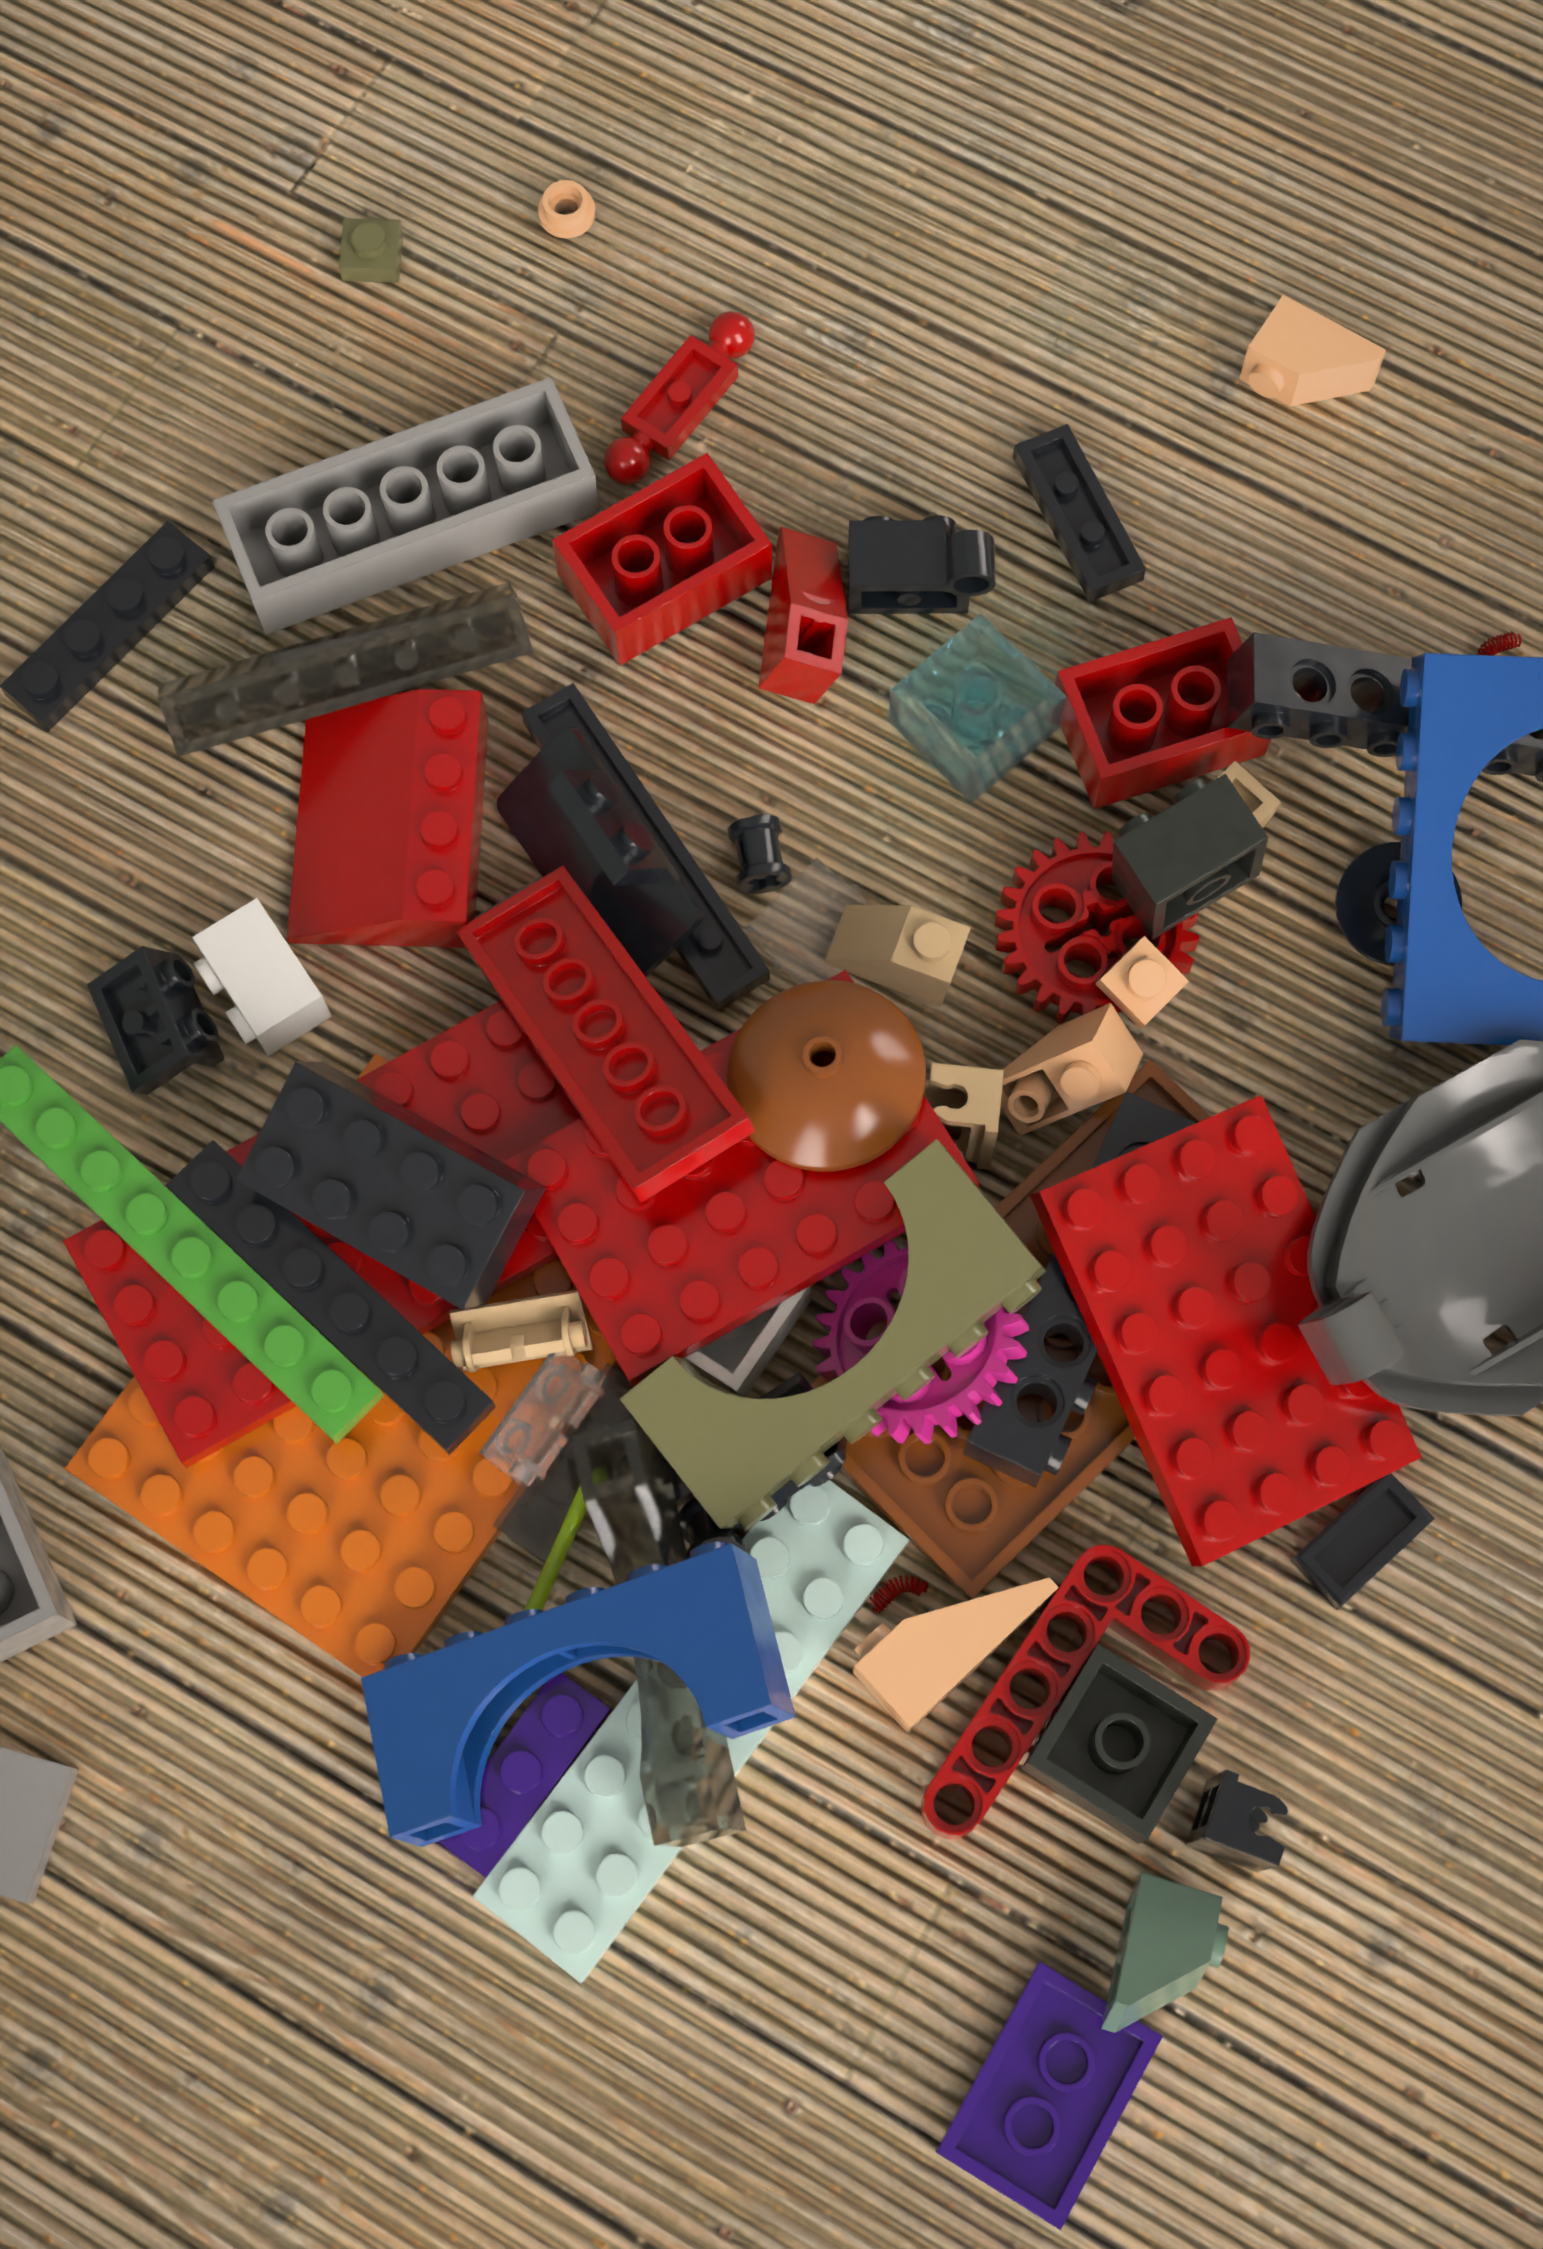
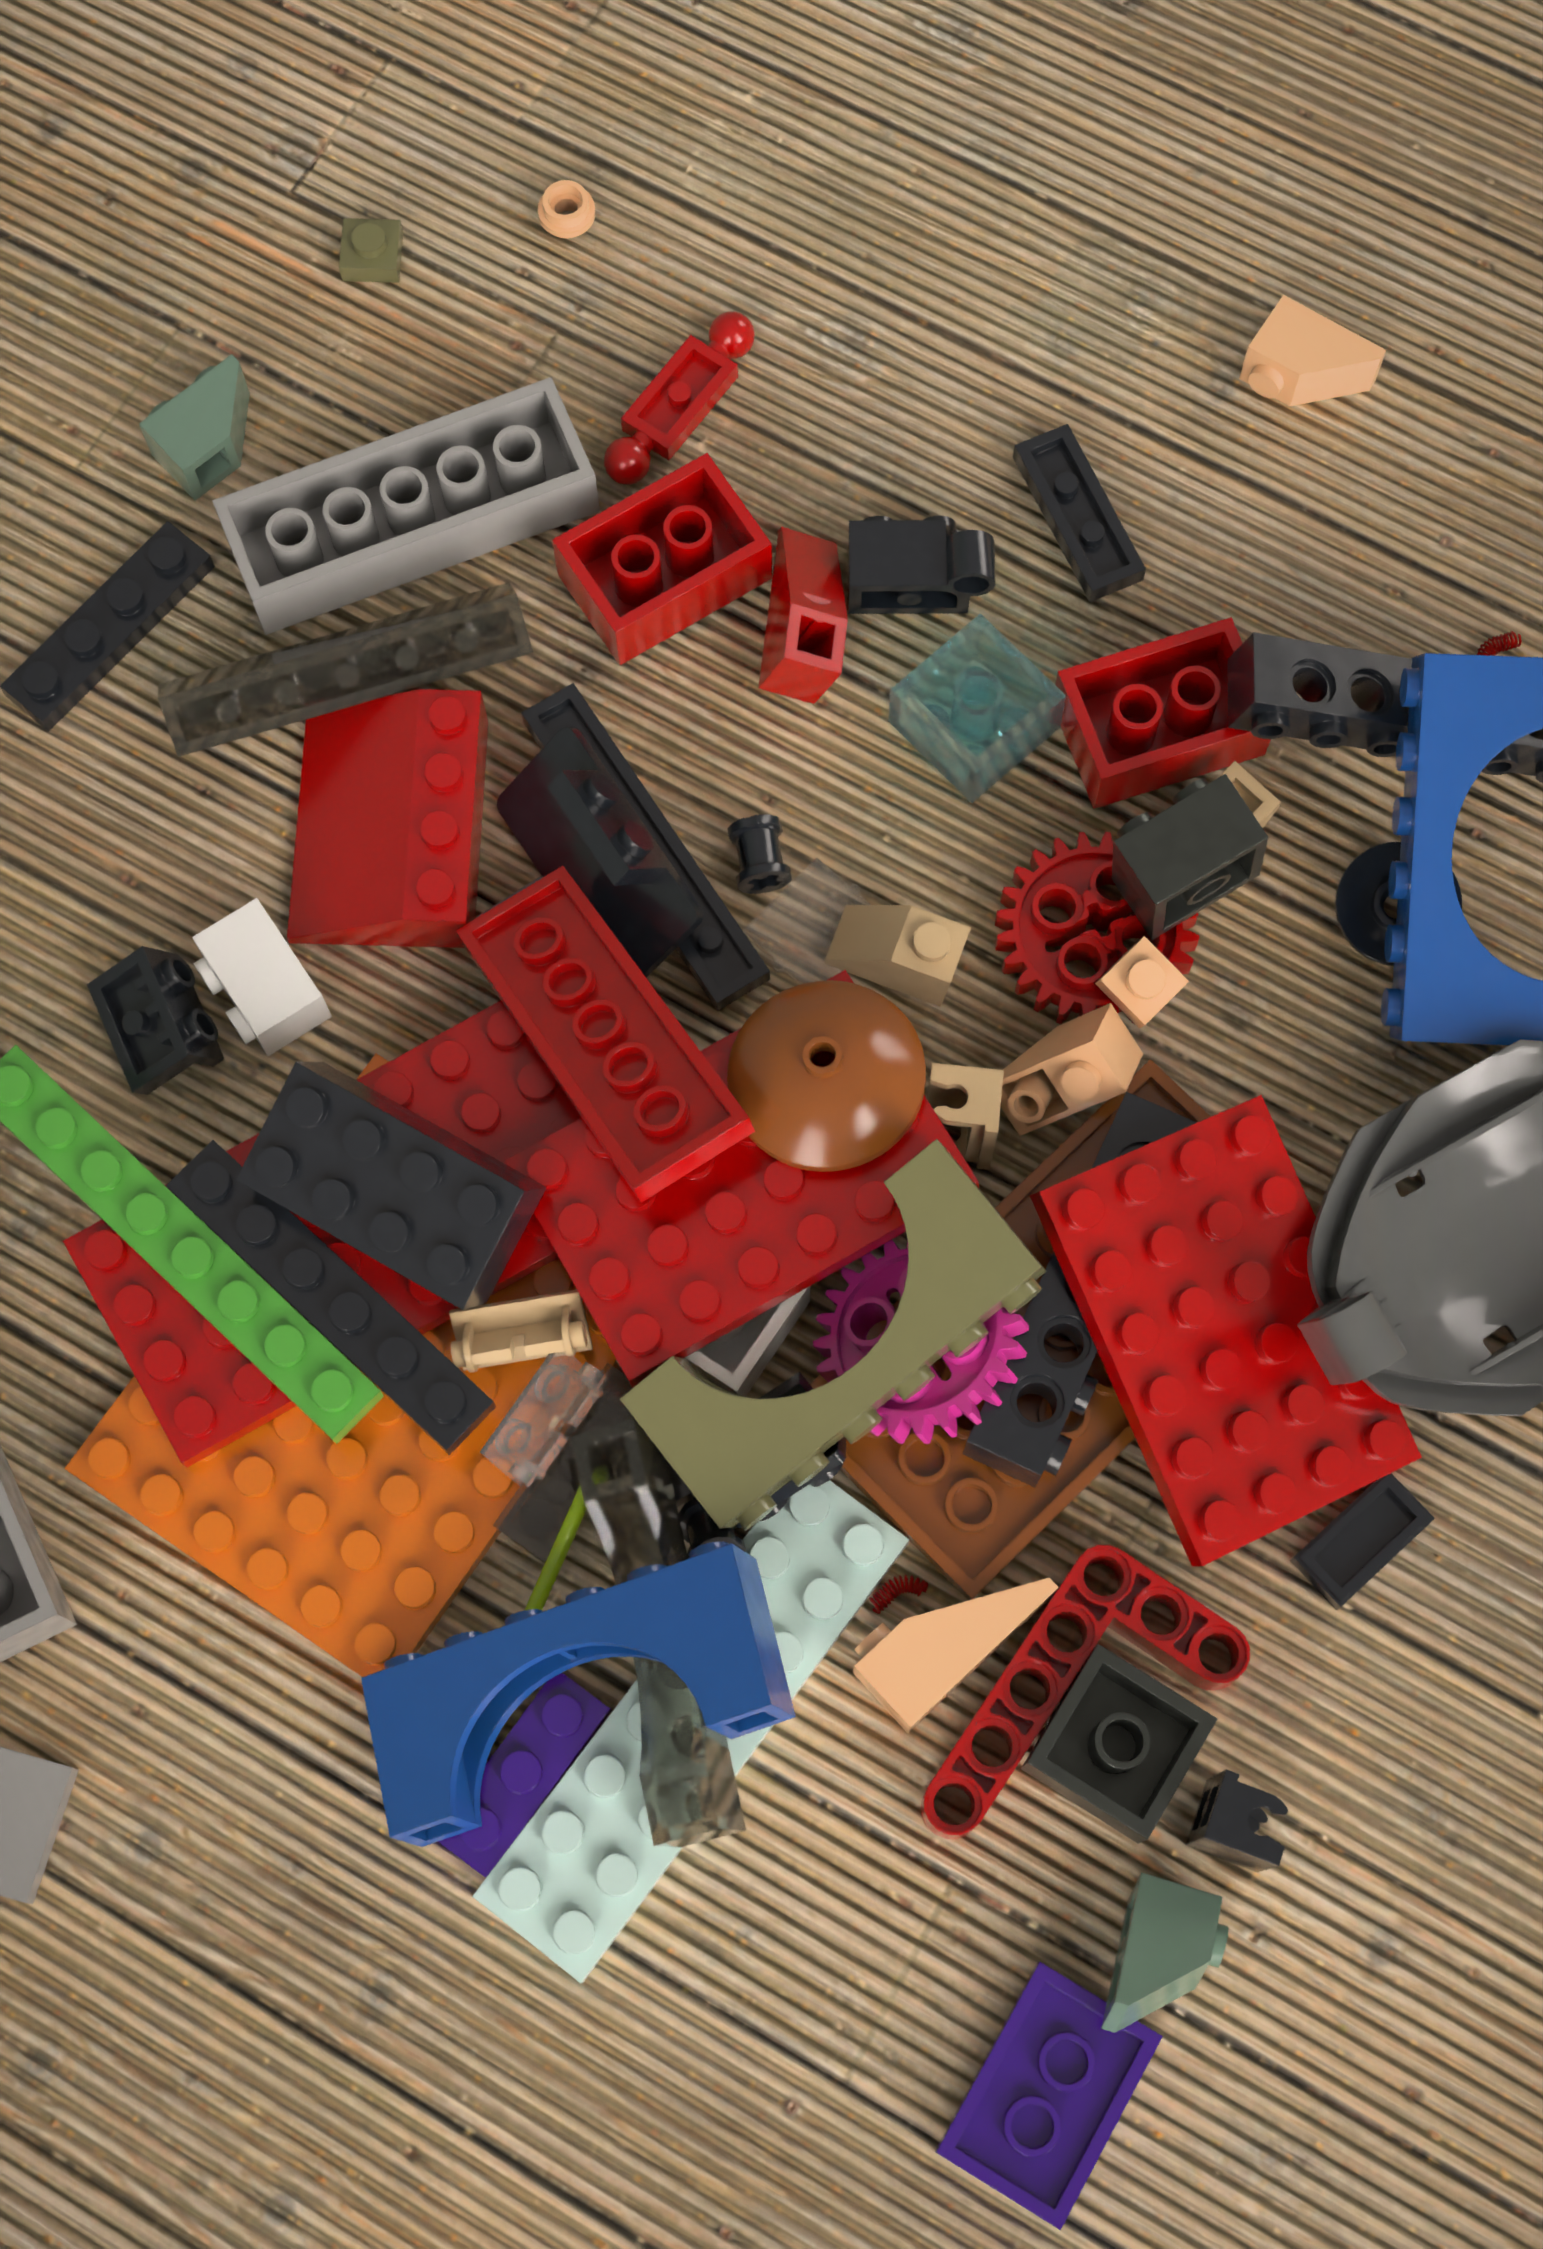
none -> sand green slope [139,354,250,501]

